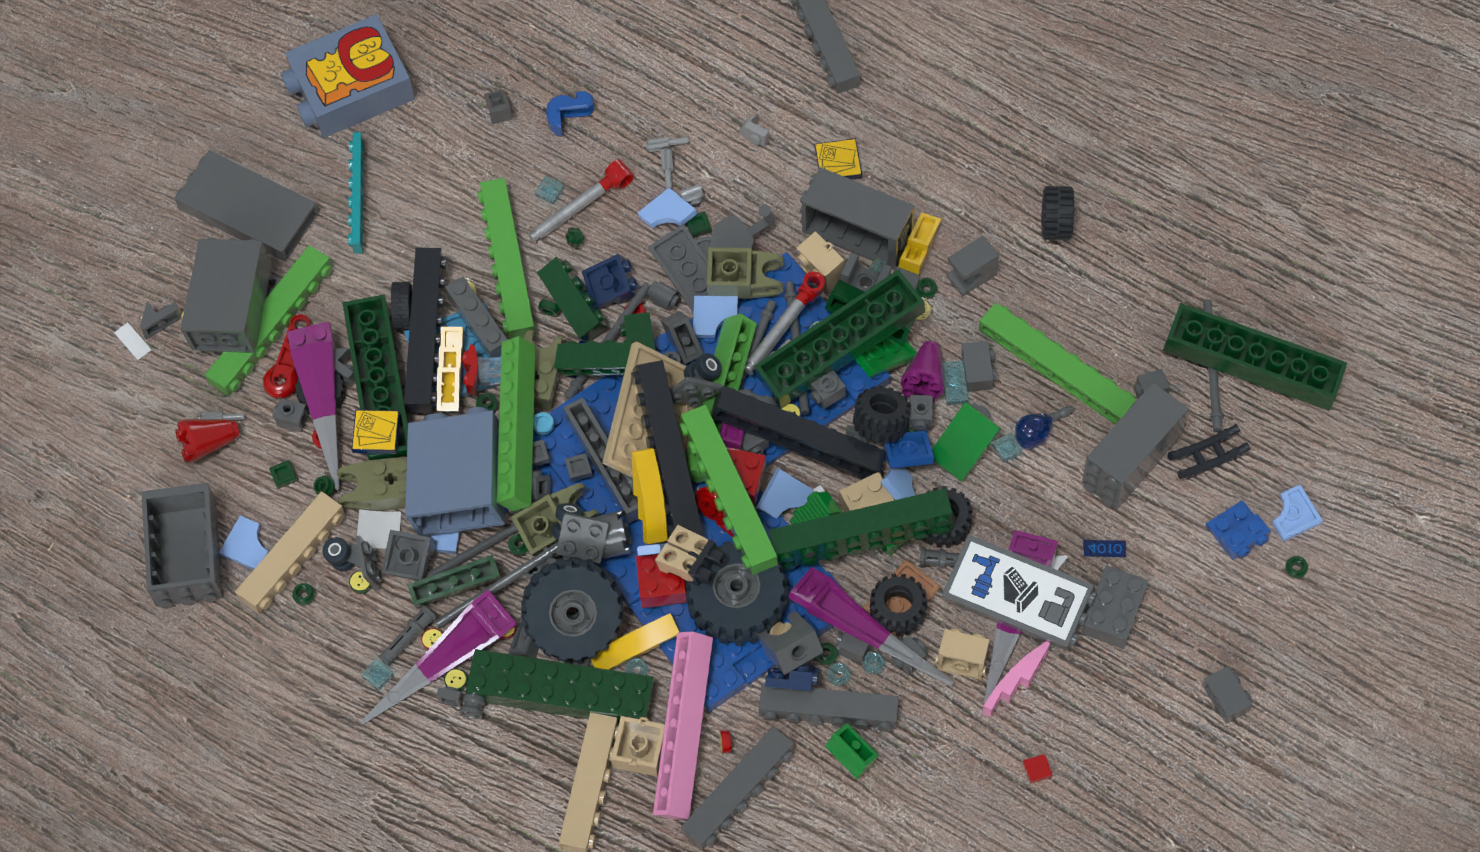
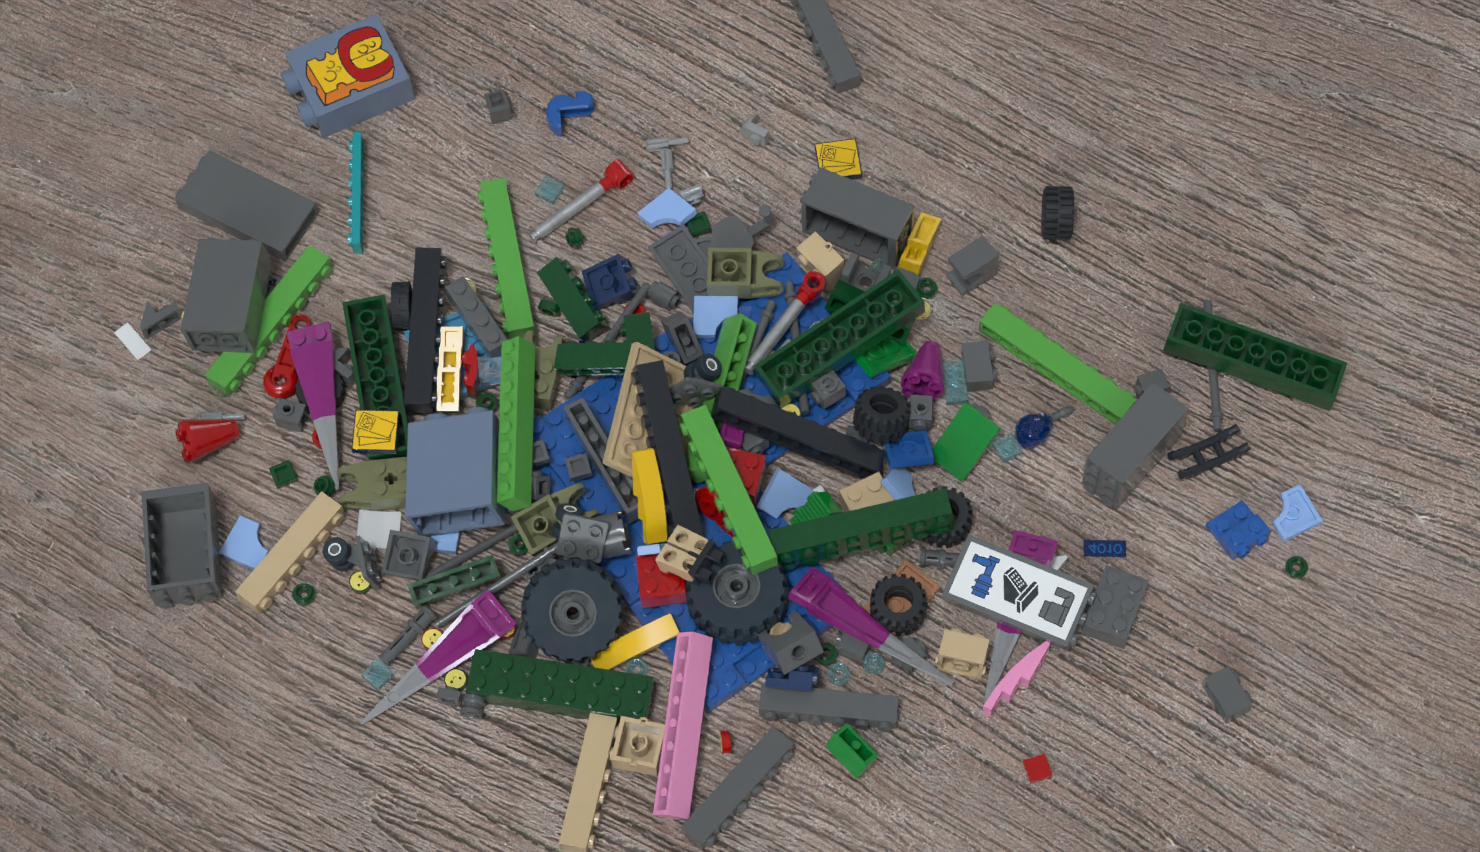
medium azure tile [533,412,554,435] -> none

